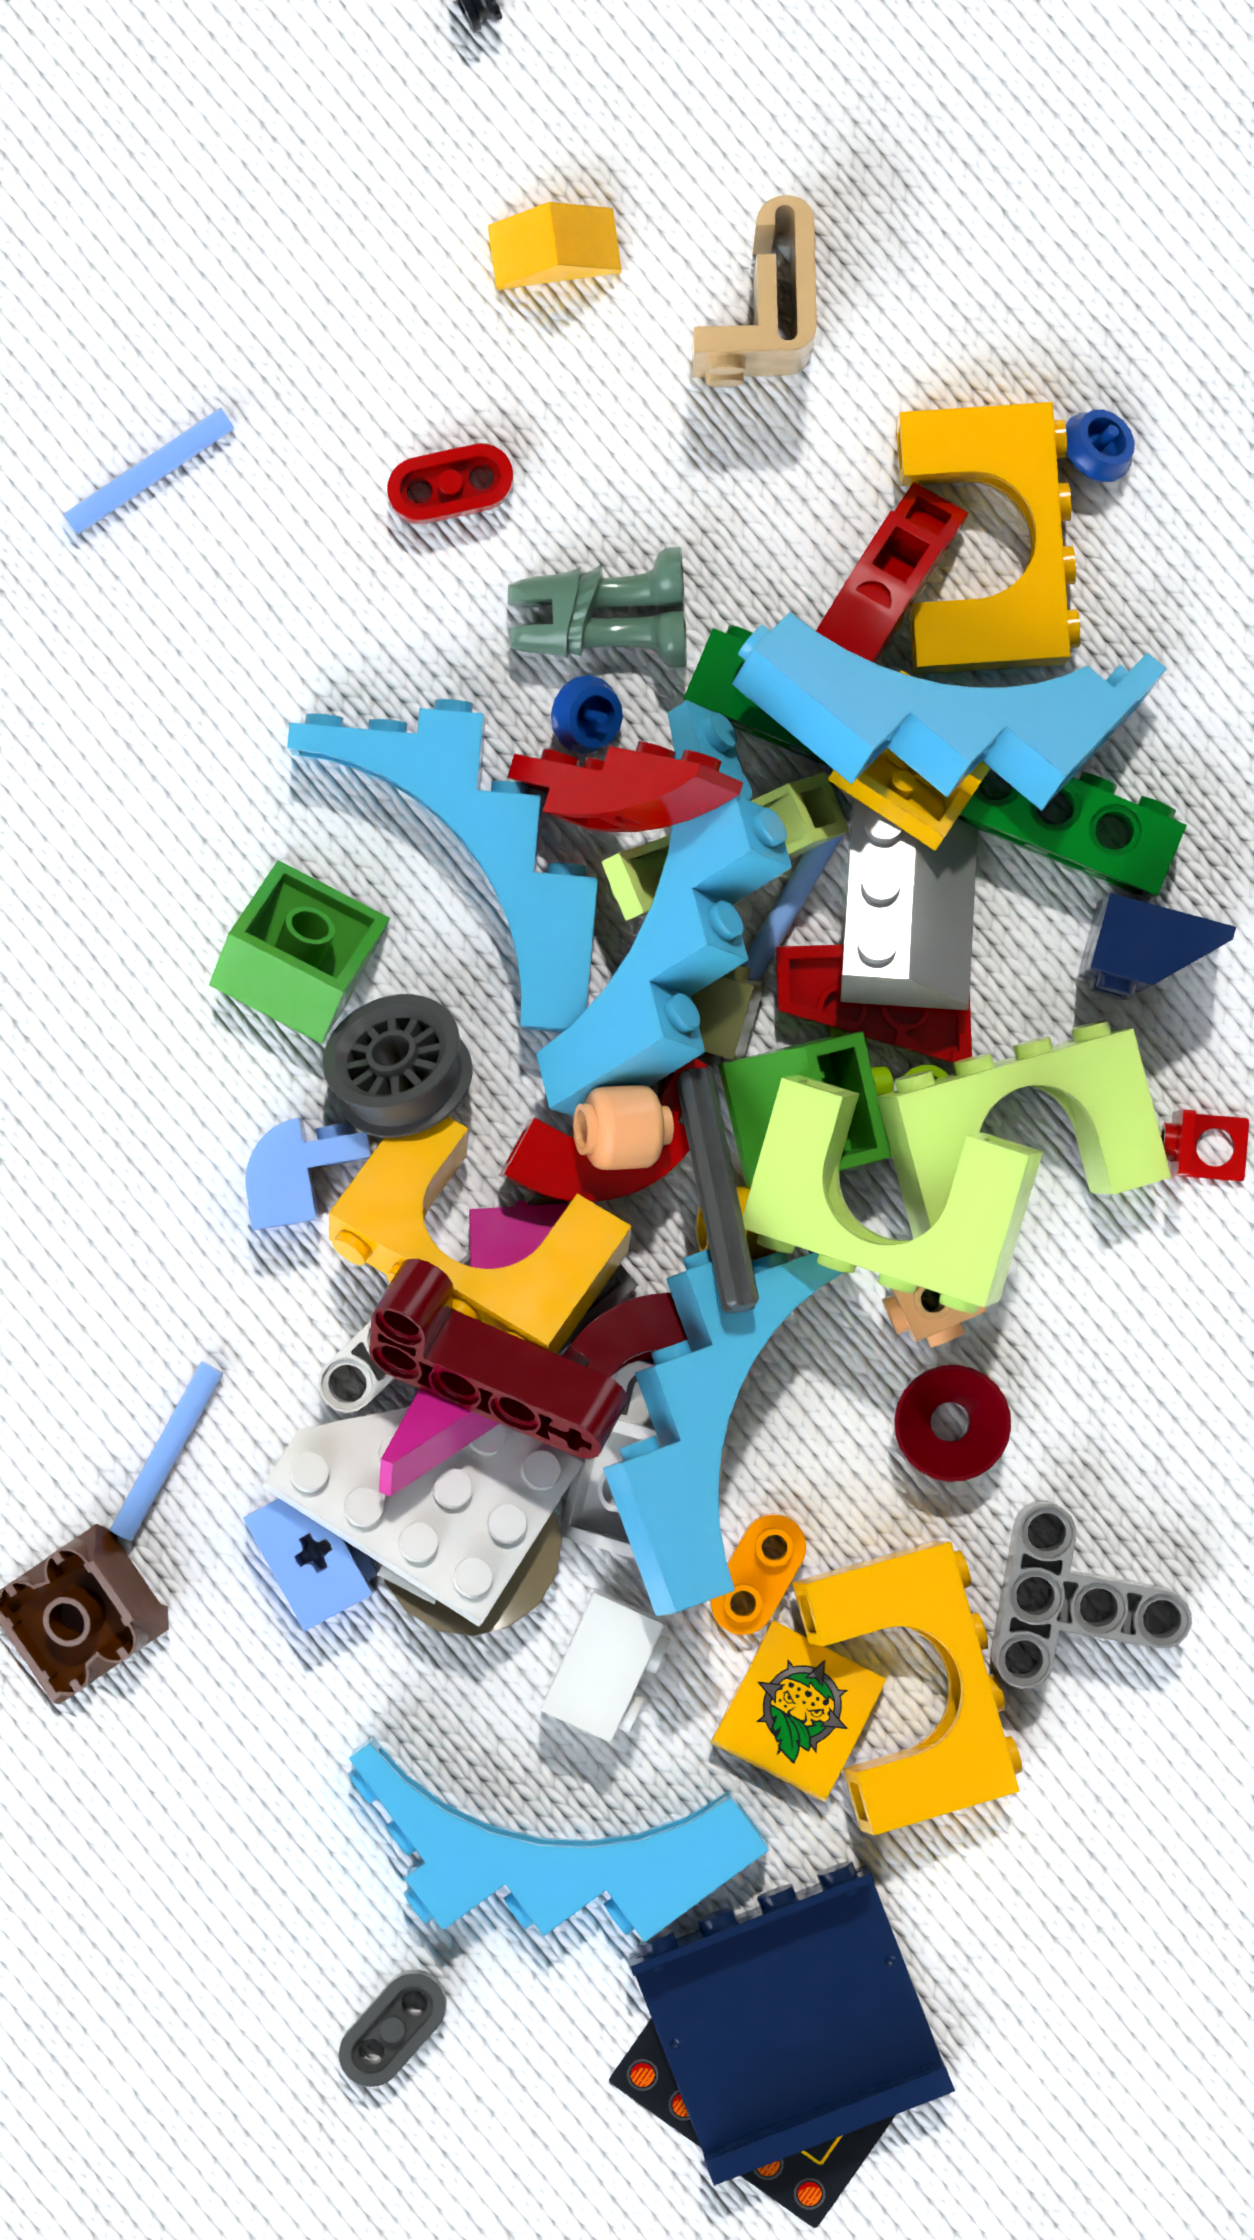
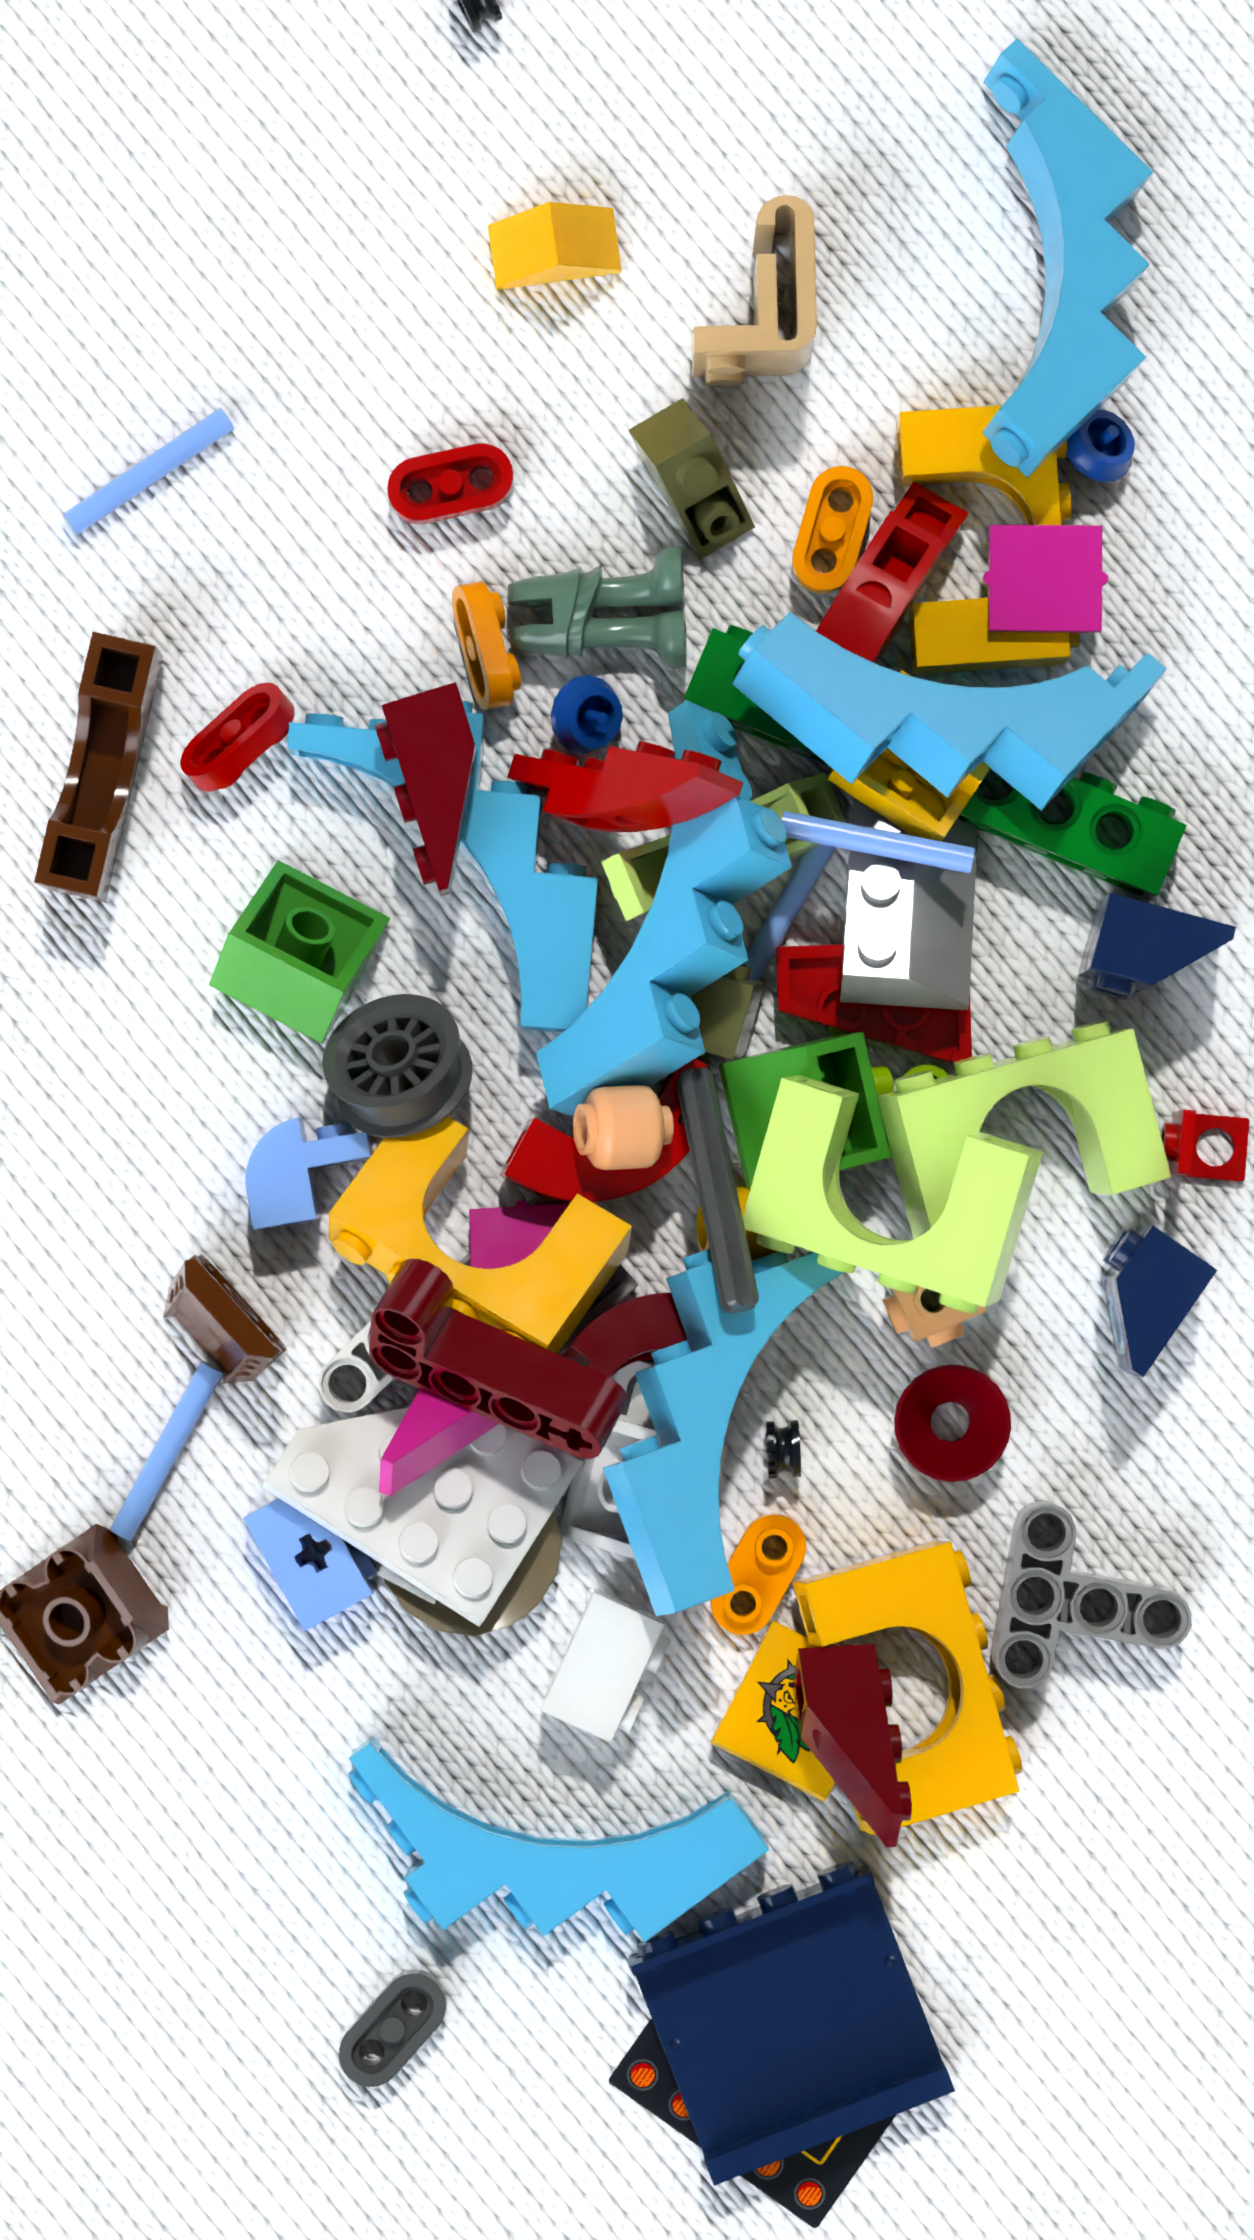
none -> reddish brown arch [34,632,163,903]
none -> reddish brown slope [163,1255,287,1384]
none -> red plate [180,682,295,792]
none -> dark red slope [375,682,477,896]
none -> light orange plate [452,581,521,710]
none -> olive slope [628,398,755,559]
none -> black bush [766,1420,801,1479]
none -> light blue bar [782,811,975,873]
none -> light orange plate [792,466,873,594]
none -> dark red slope [792,1644,912,1847]
none -> medium azure arch [982,39,1153,478]
none -> dark pink piece [982,525,1108,633]
none -> dark blue slope [1102,1225,1217,1377]

